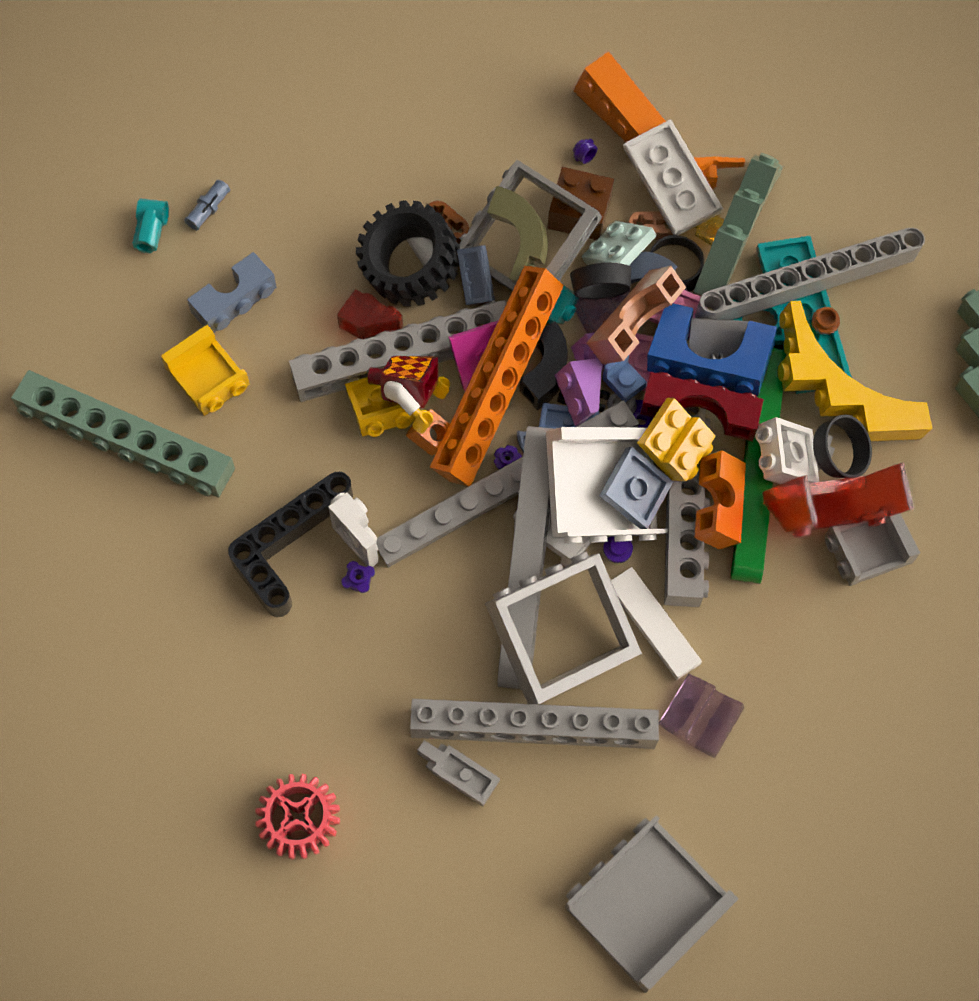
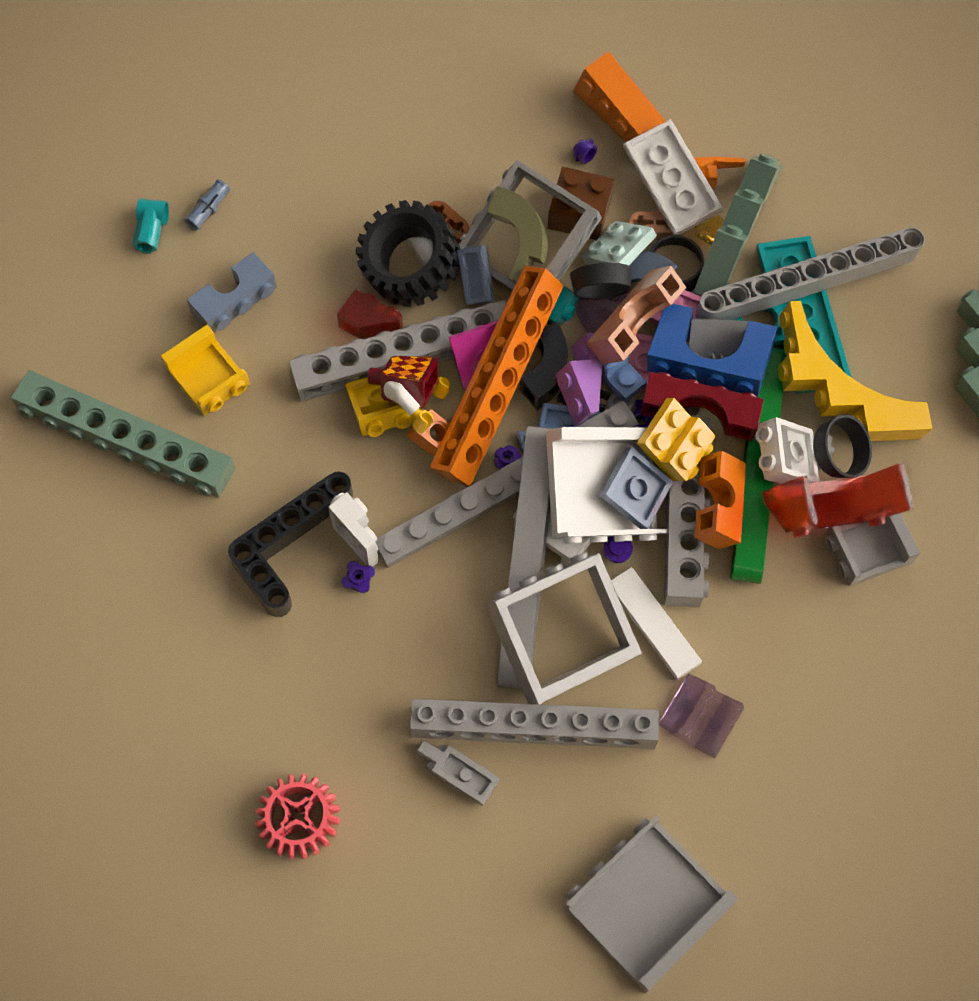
dark orange plate [811,307,840,334] -> none

